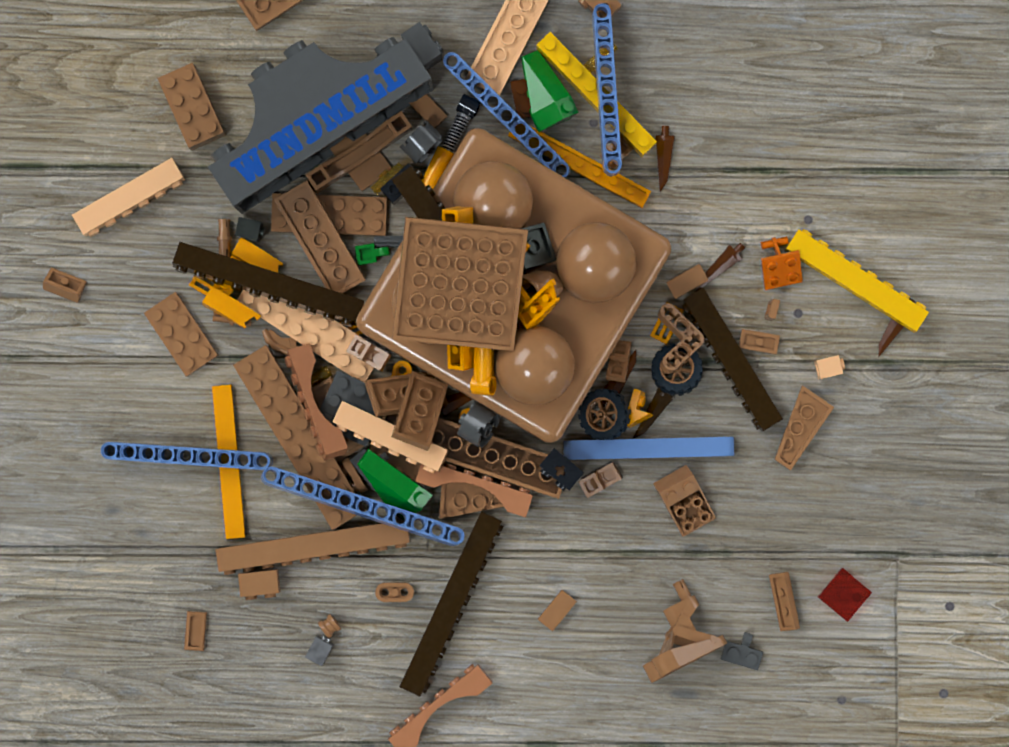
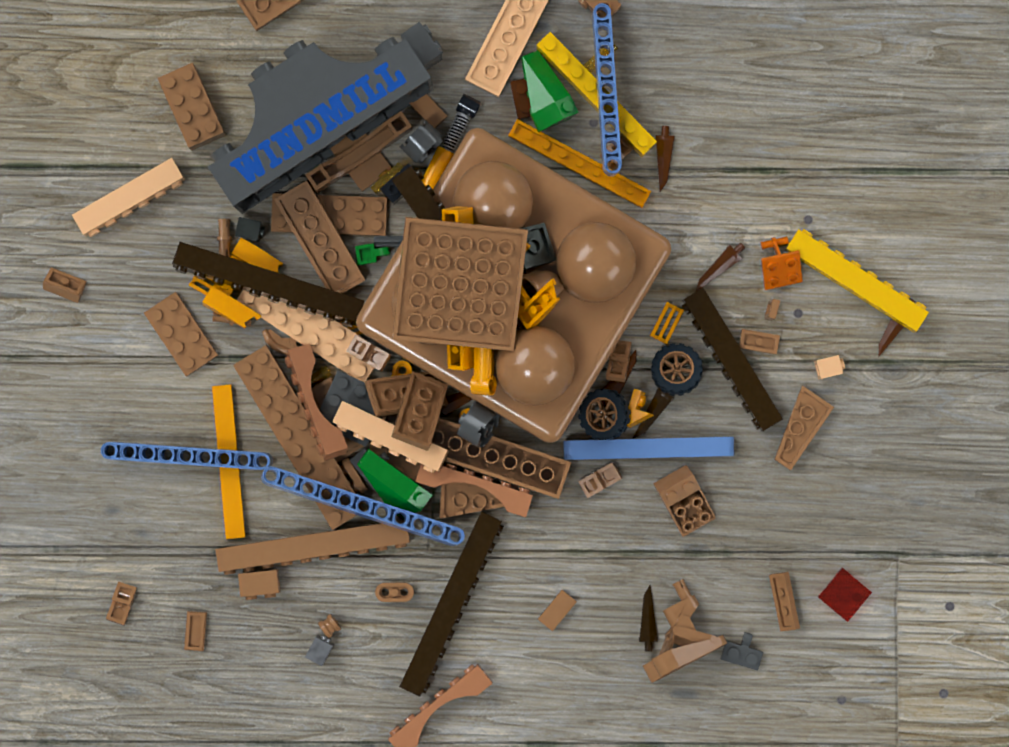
medium blue beam [443,52,570,177] -> none
black brick [539,448,584,491] -> none
medium nougat beam [658,304,704,374] -> none
medium nougat tile [666,264,709,299] -> none
none -> medium nougat slope [106,581,137,626]
none -> dark brown bar [639,585,658,652]

